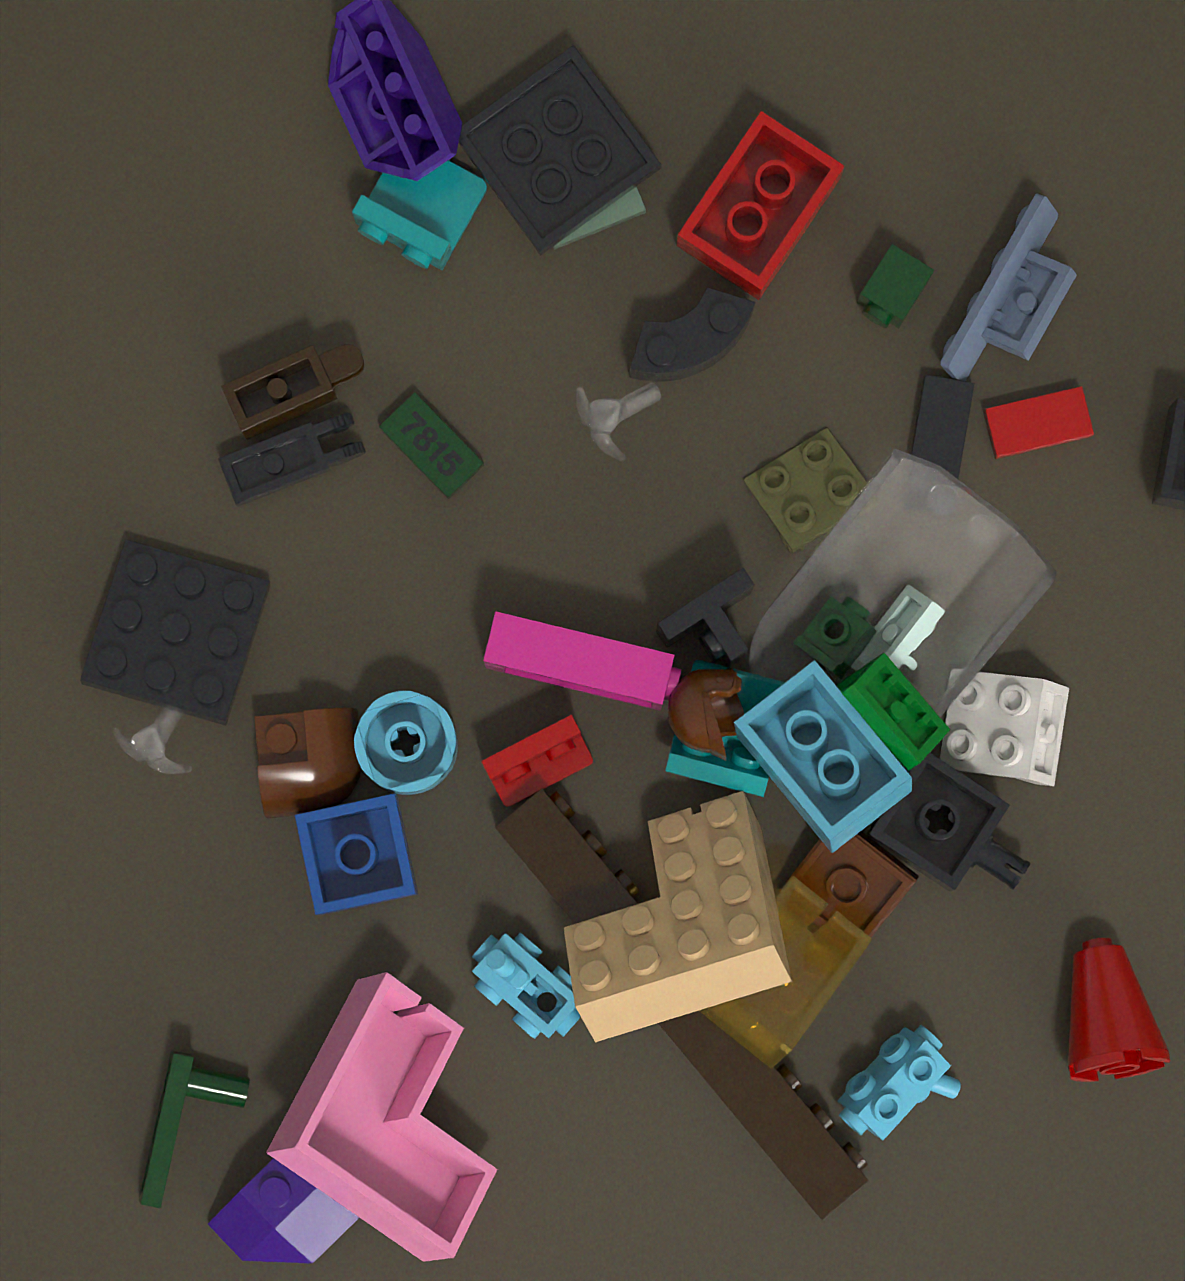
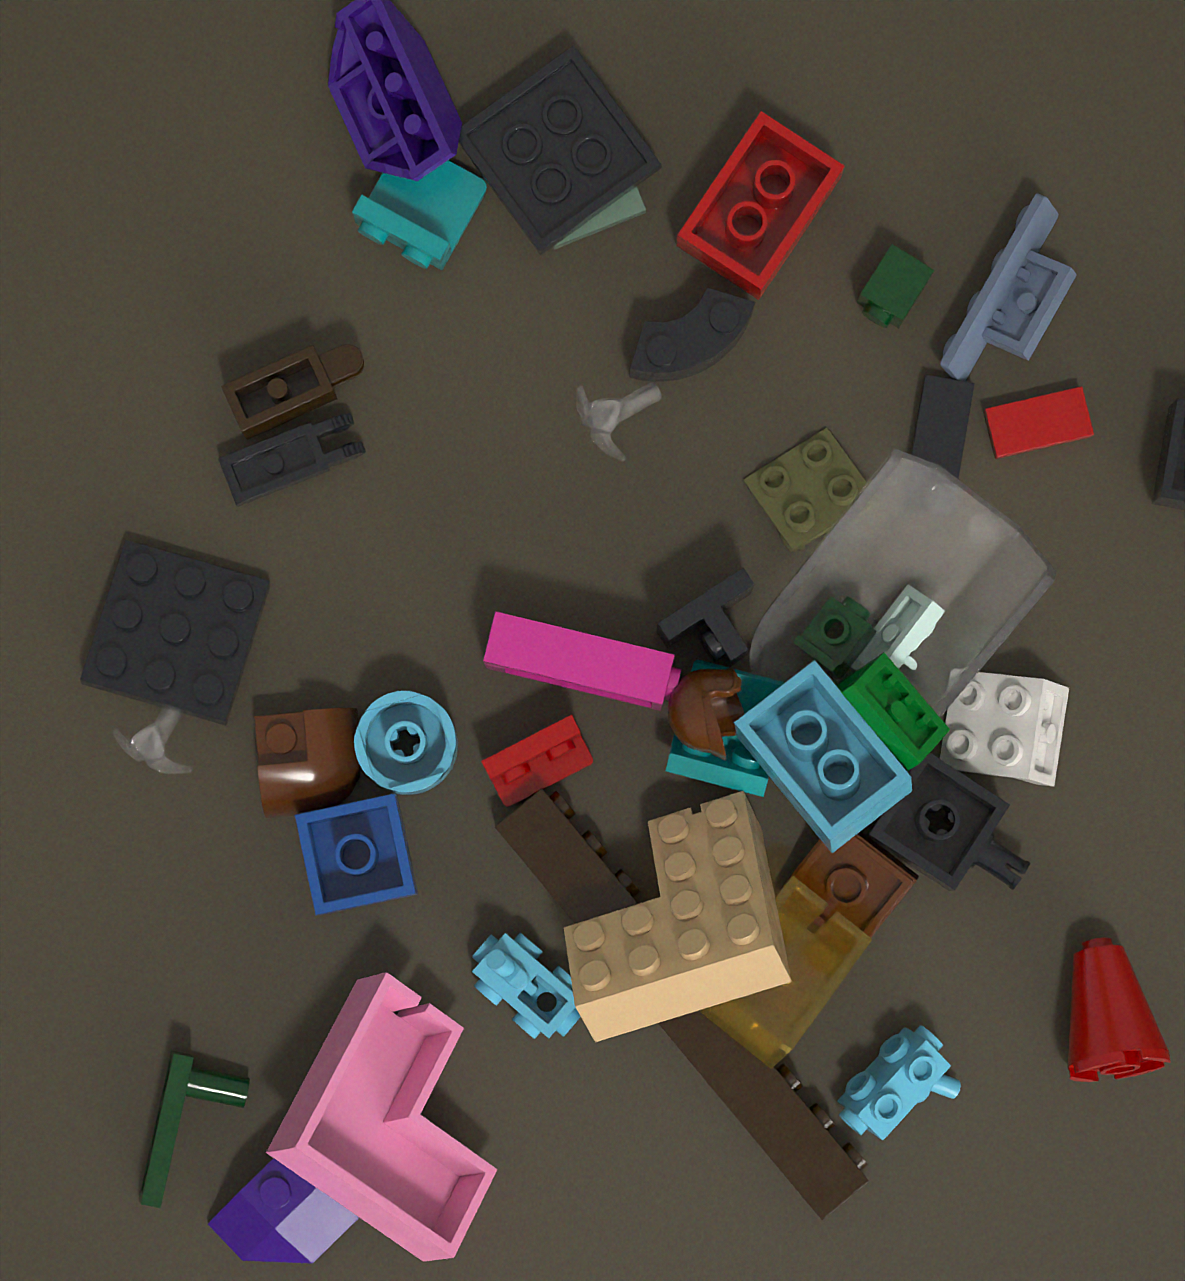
dark green tile [379,392,484,500] -> none

